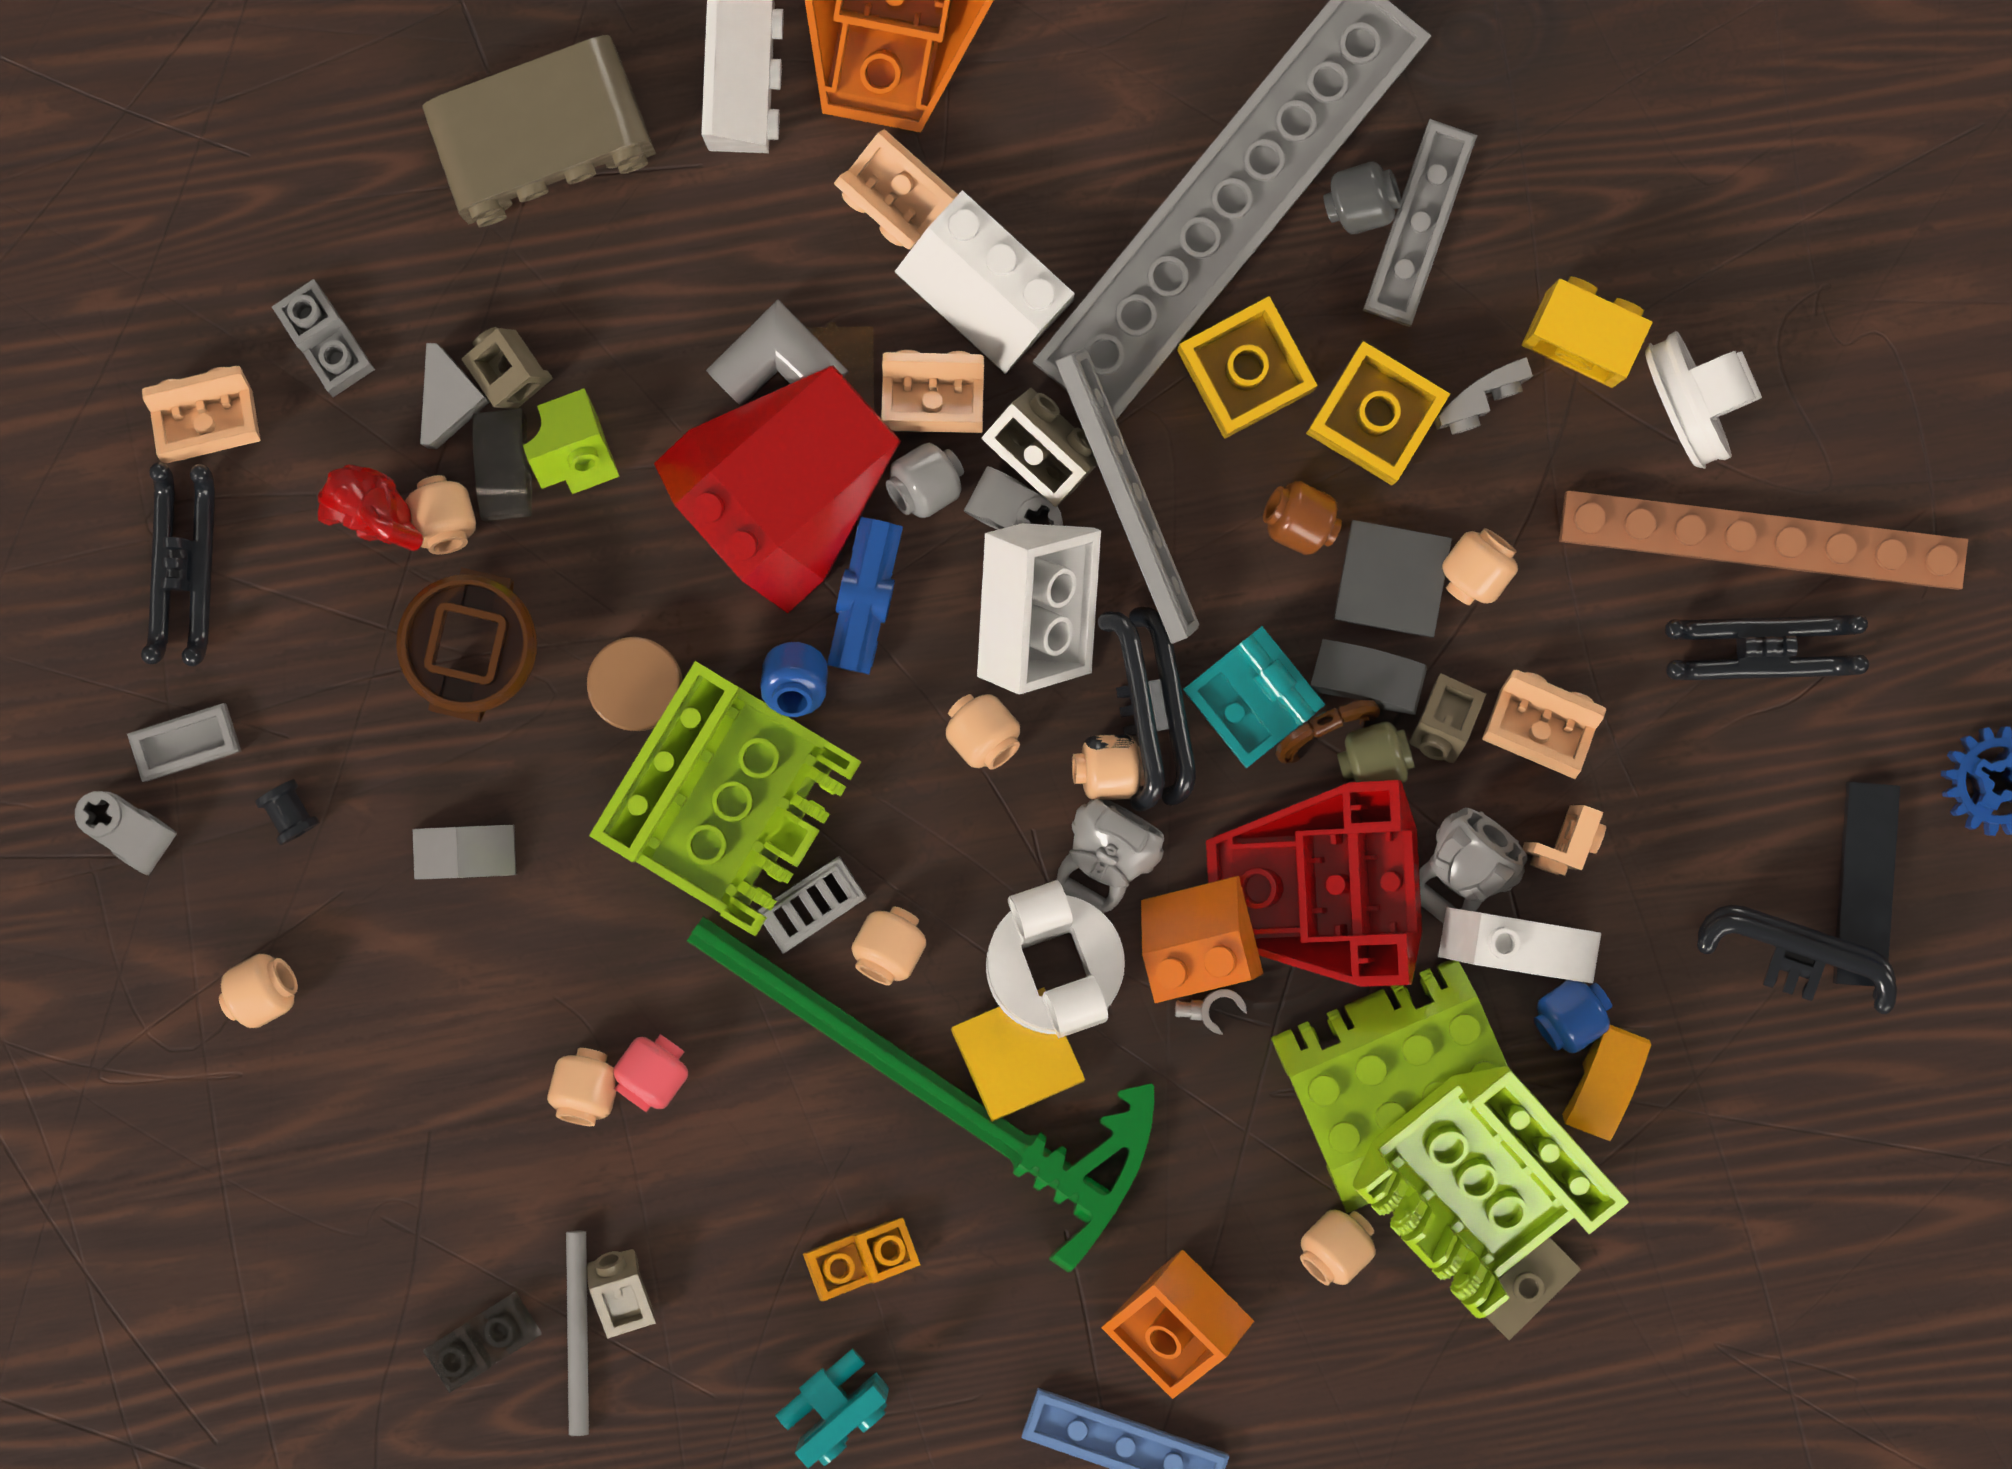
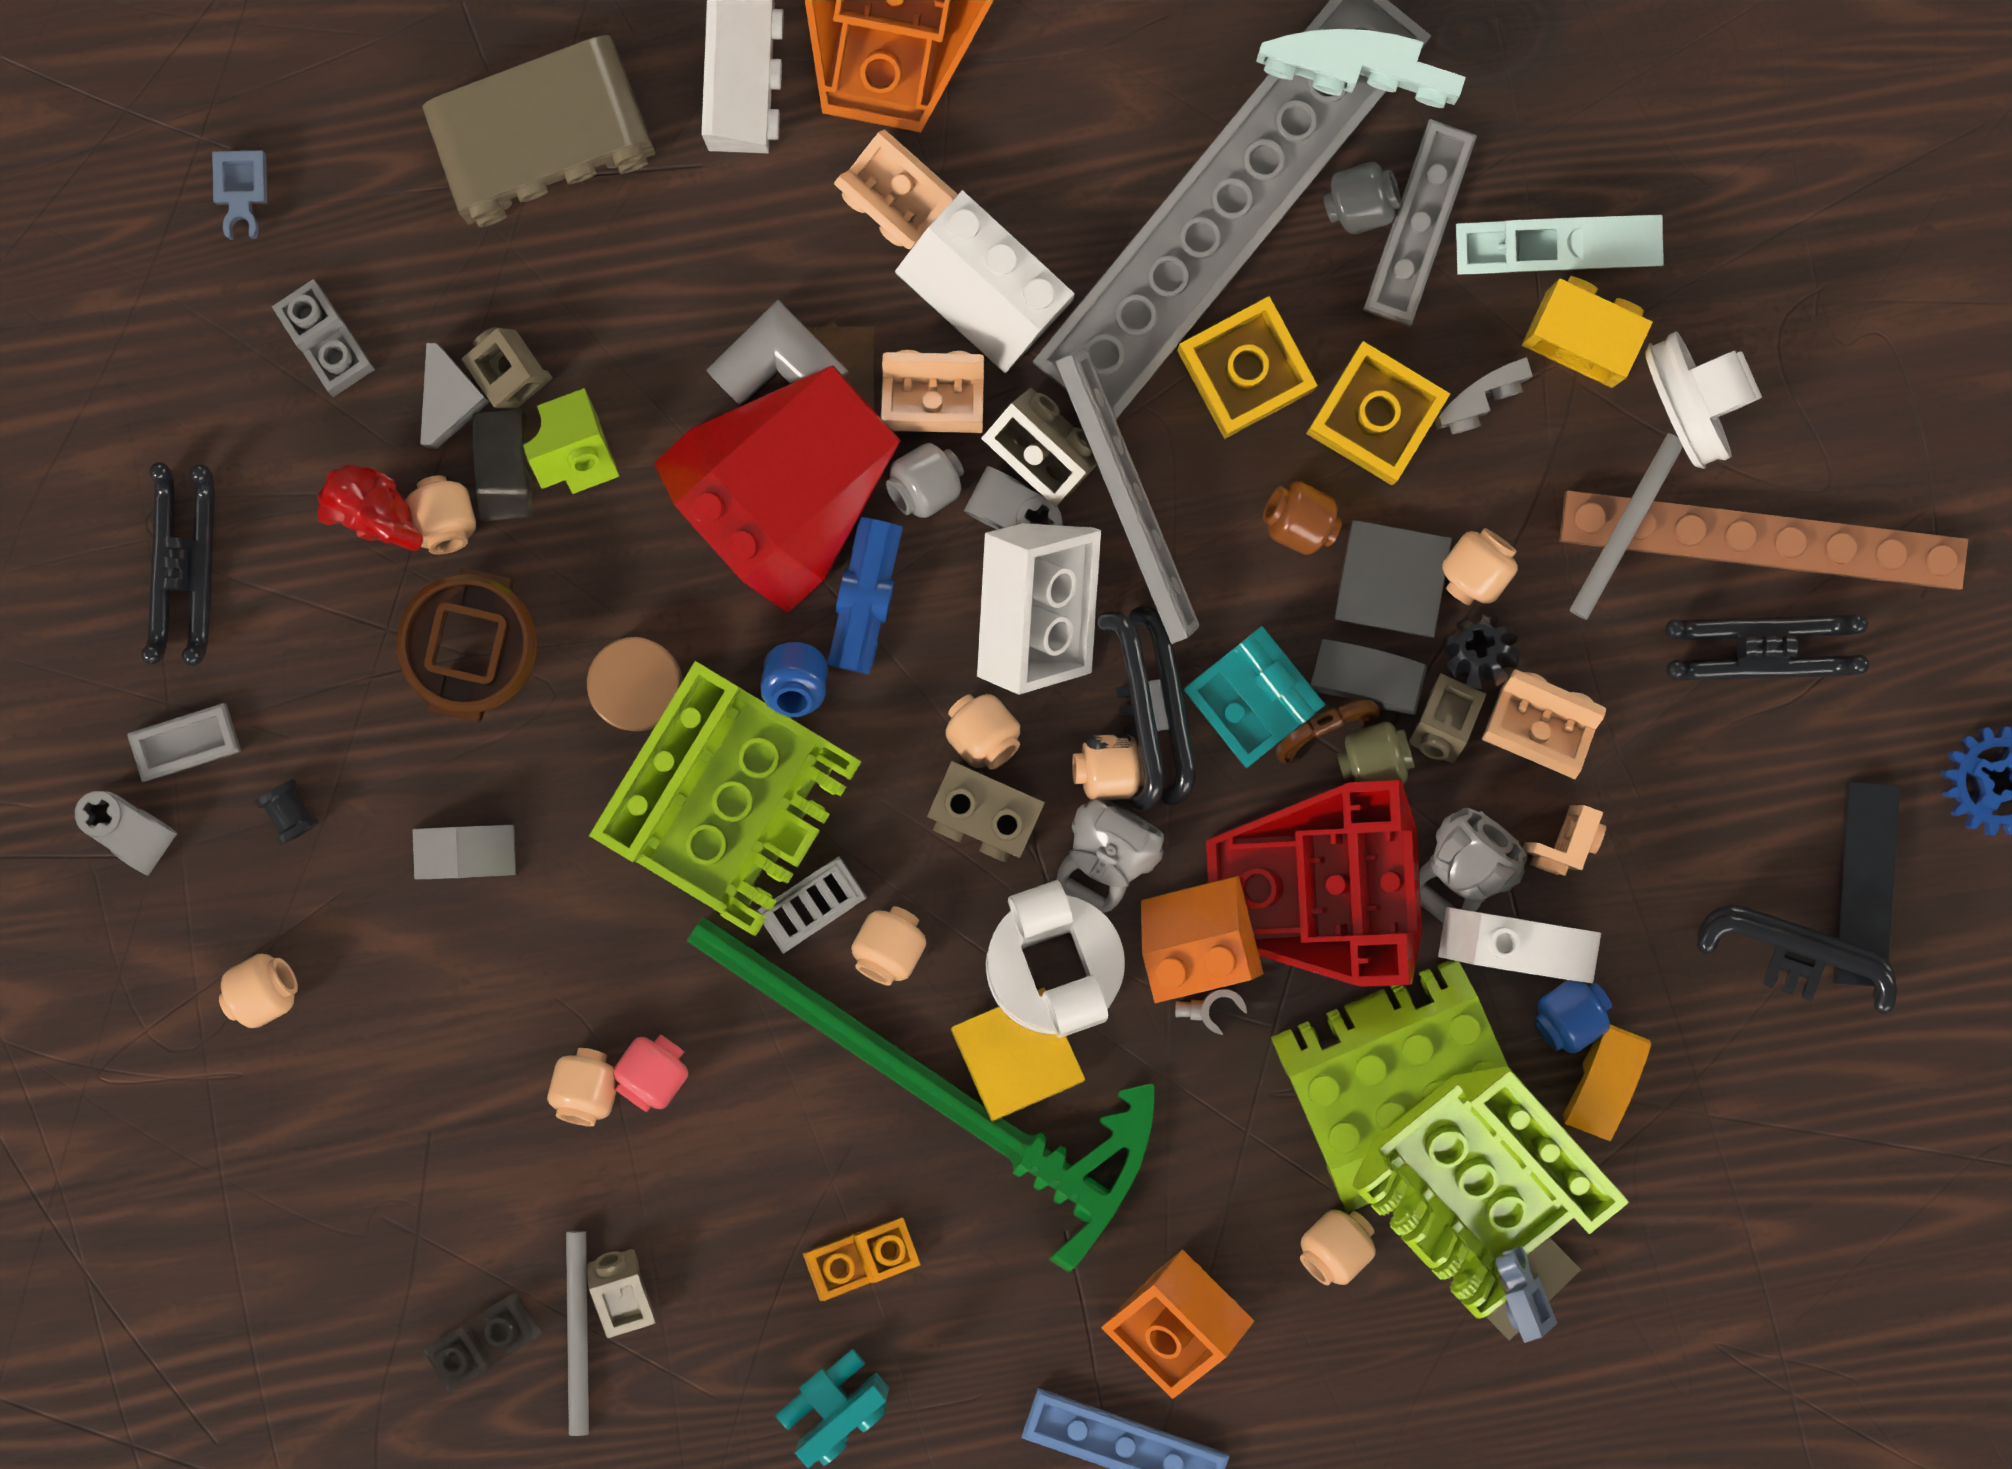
light nougat bracket [142,366,261,464] -> none
none -> sand blue plate [212,150,267,240]
none -> dark tan brick [927,761,1045,863]
none -> light aqua slope [1256,29,1466,108]
none -> black piece [1444,613,1521,689]
none -> light aqua slope [1456,215,1664,275]
none -> sand blue plate [1495,1246,1557,1343]
none -> light grey bar [1569,433,1683,620]

